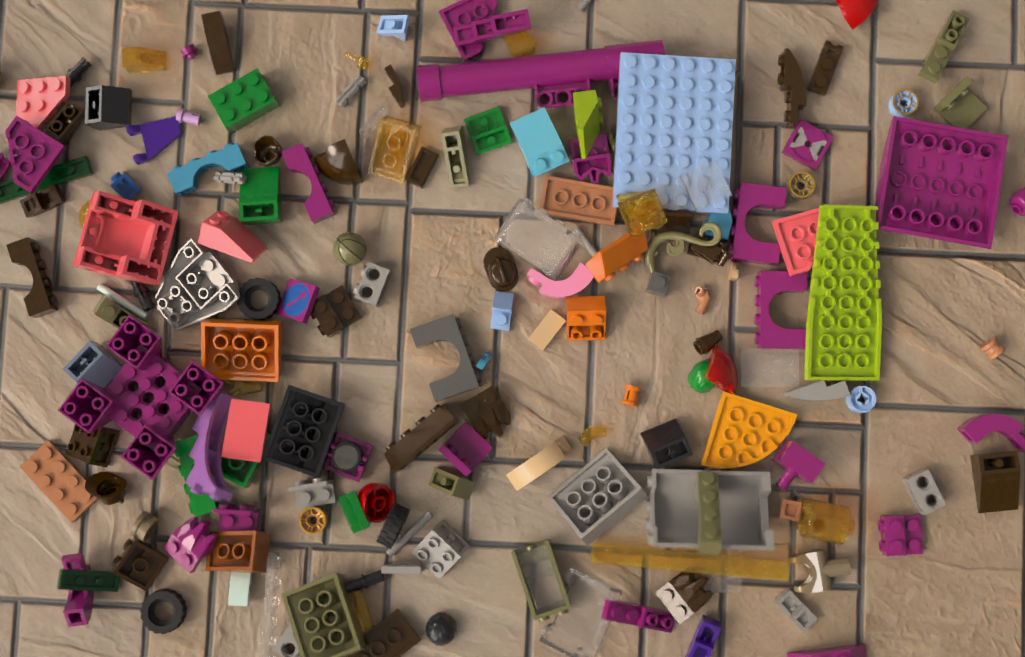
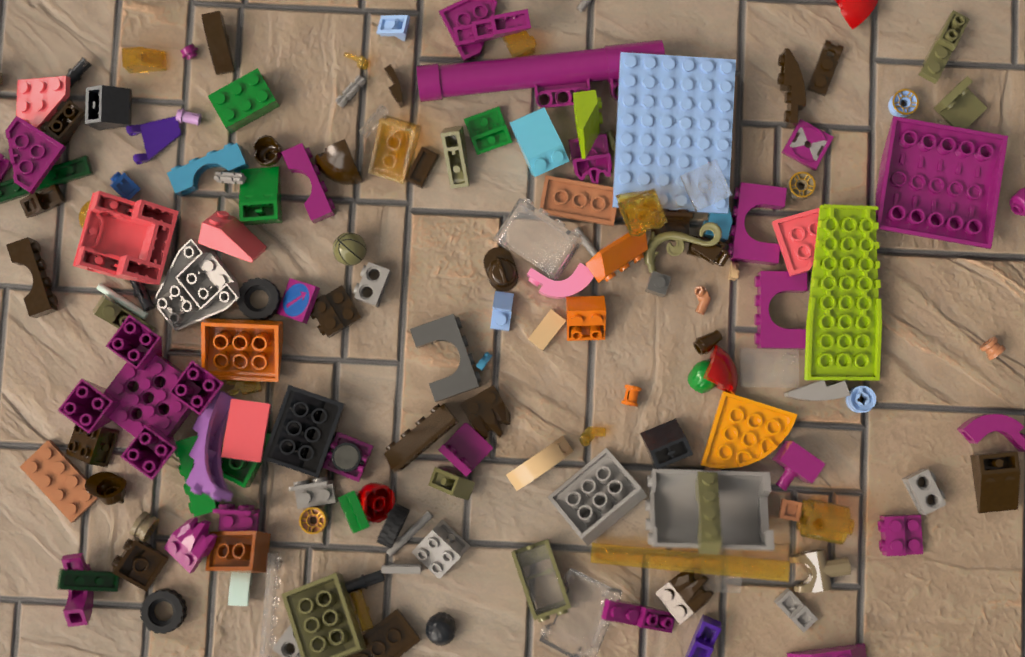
sand blue slope [63,341,123,388] -> none

